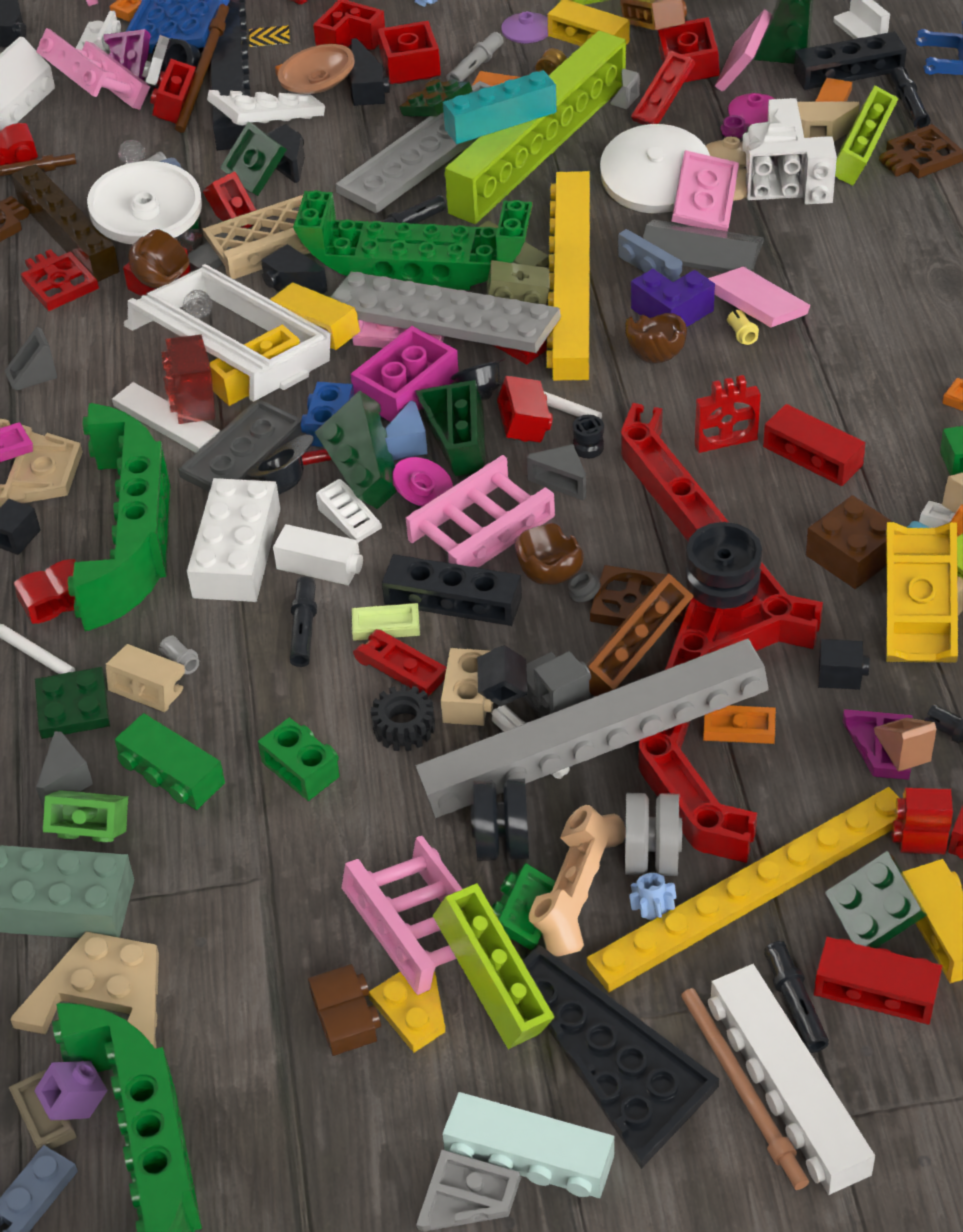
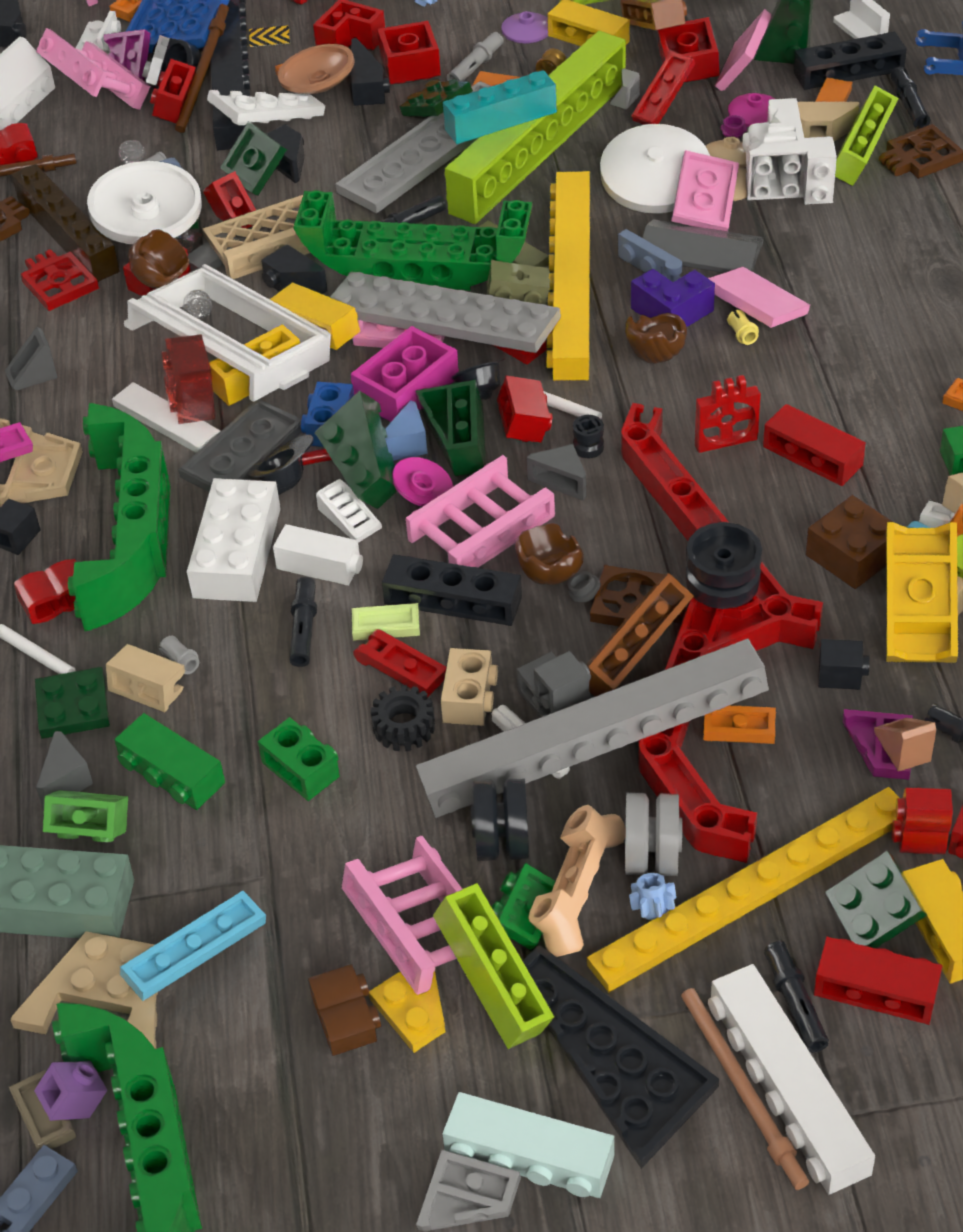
black brick [477,645,527,707] -> none
none -> medium azure plate [120,891,266,1001]

